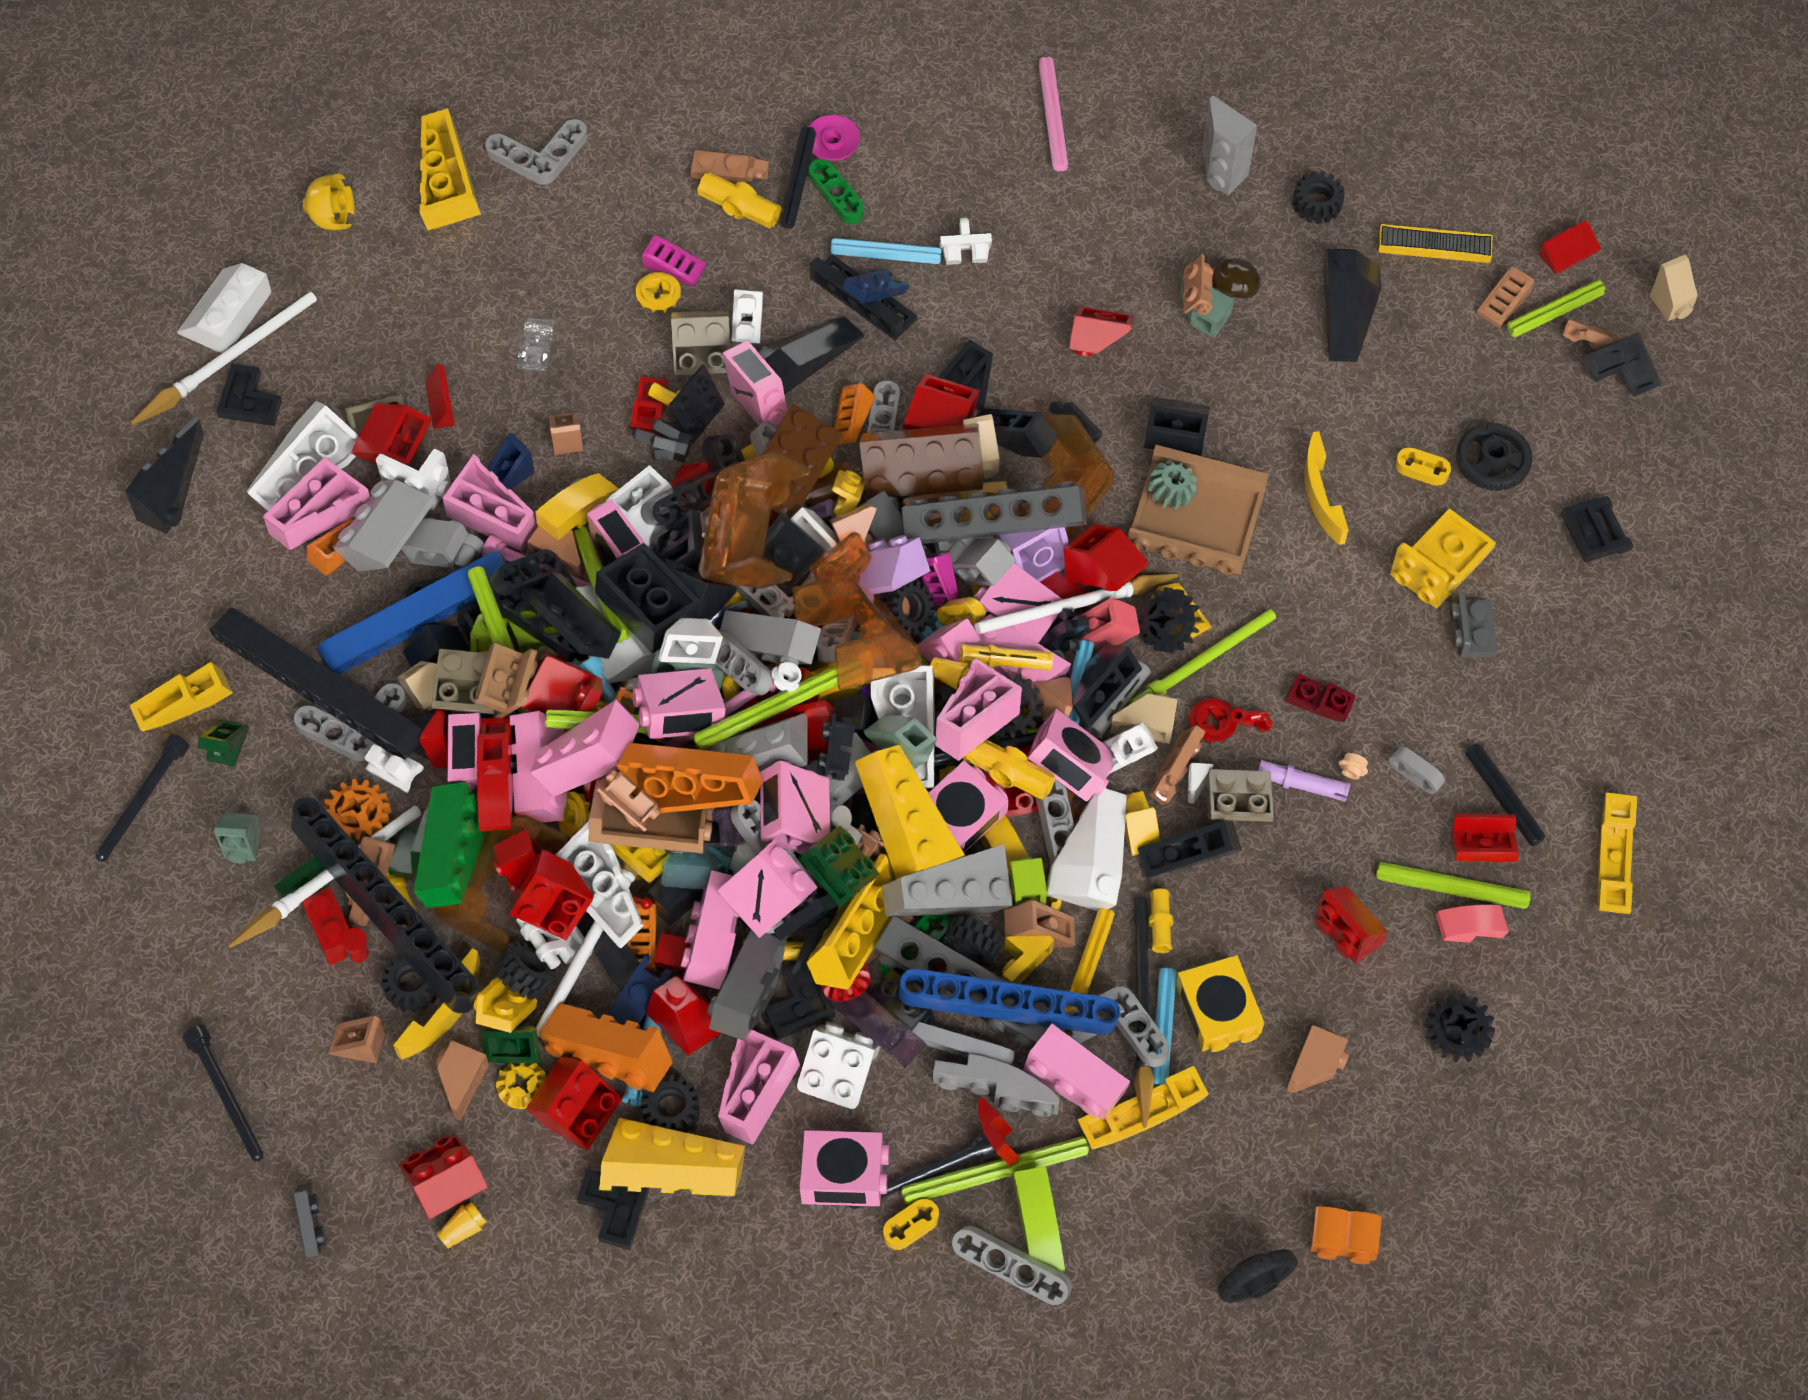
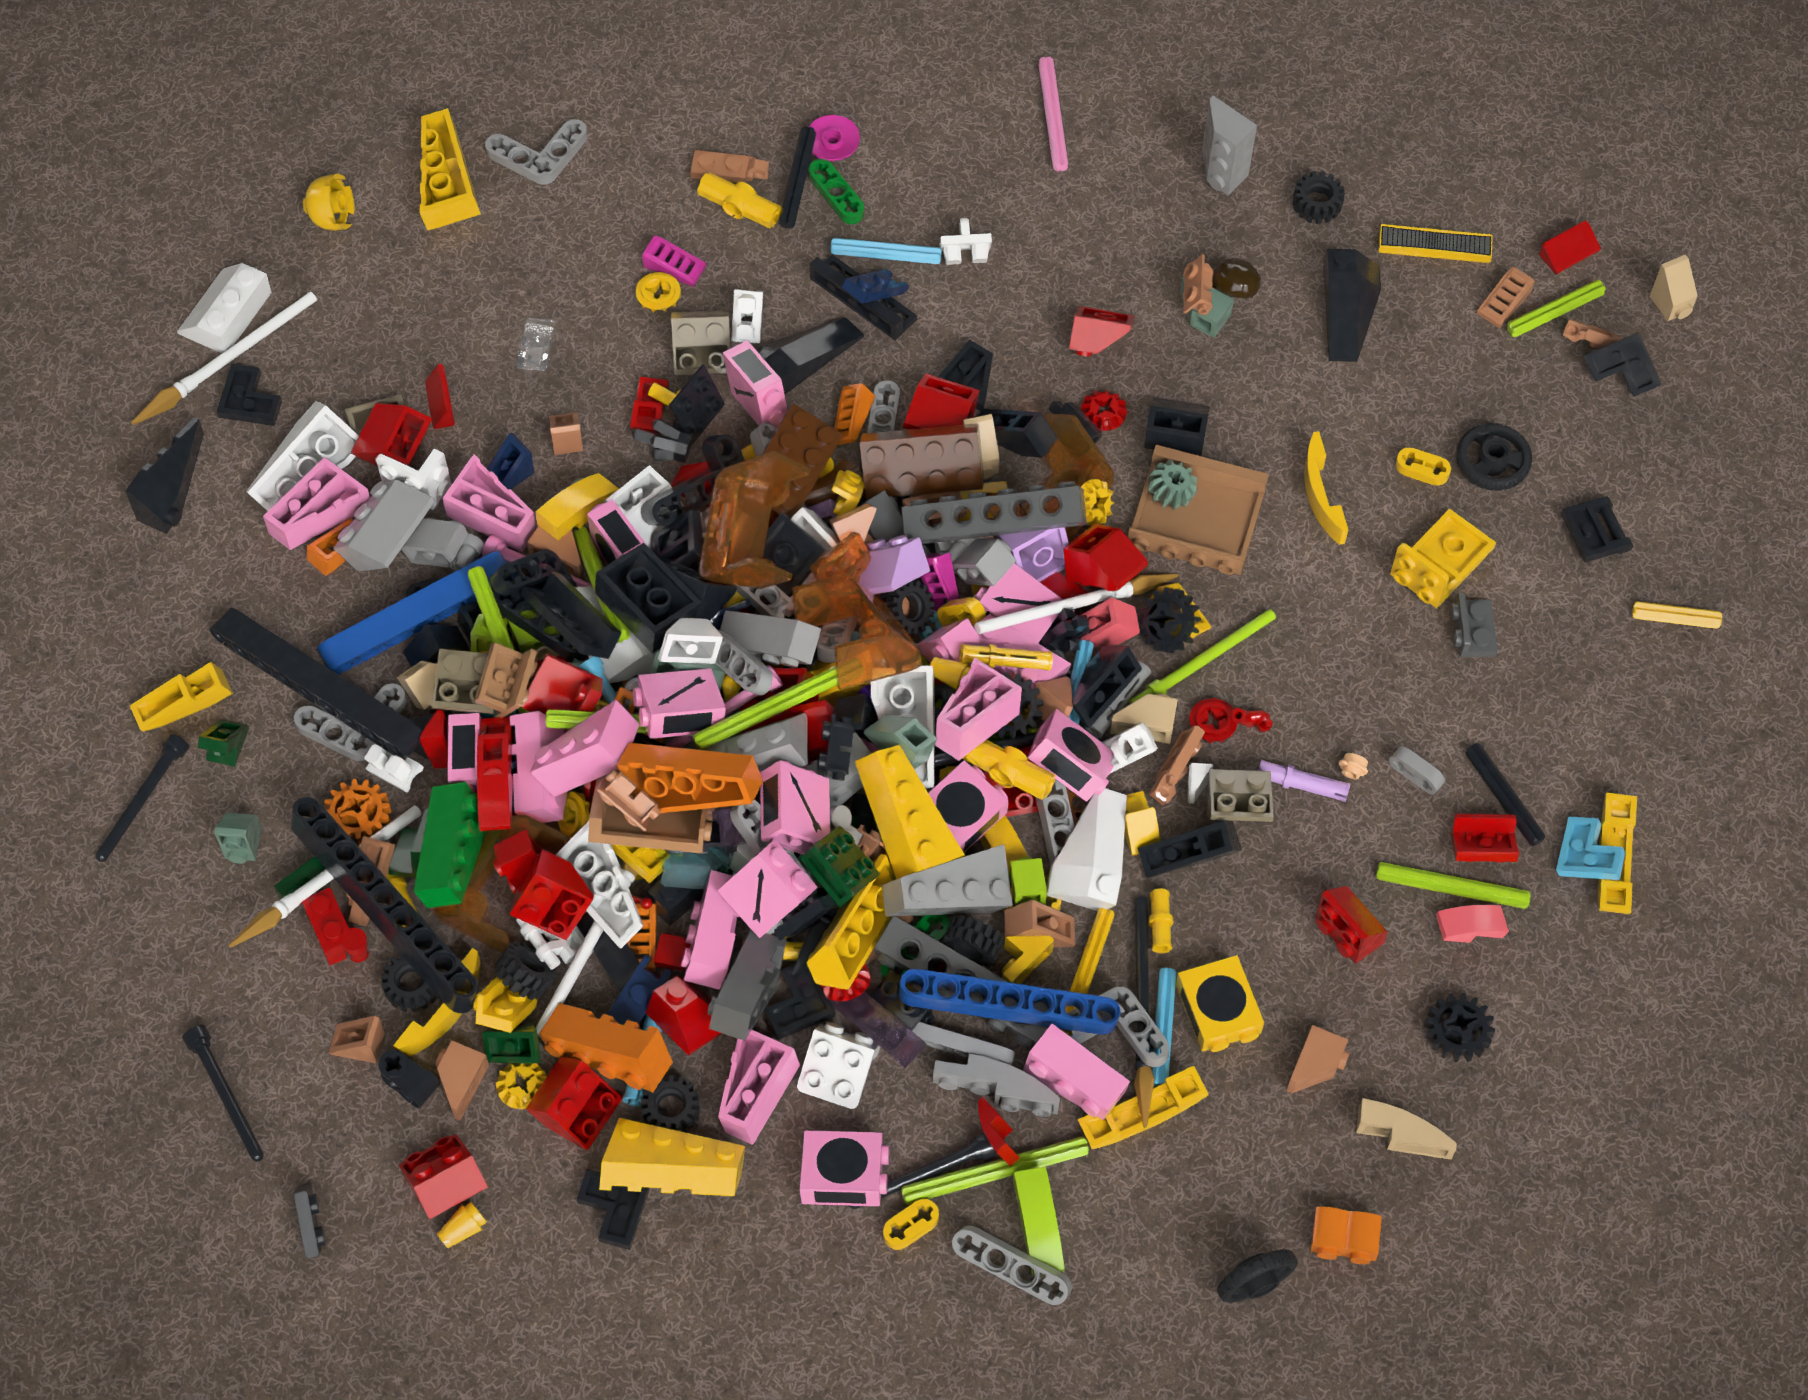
white plate [771,662,802,692] -> none
dark red slope [1285,673,1356,722] -> none
none -> black piece [378,1050,441,1109]
none -> red gear [1081,389,1127,431]
none -> yellow gear [1081,479,1115,526]
none -> tan slope [1356,1098,1457,1159]
none -> medium azure plate [1556,817,1625,880]
none -> yellow axle [1632,601,1722,629]

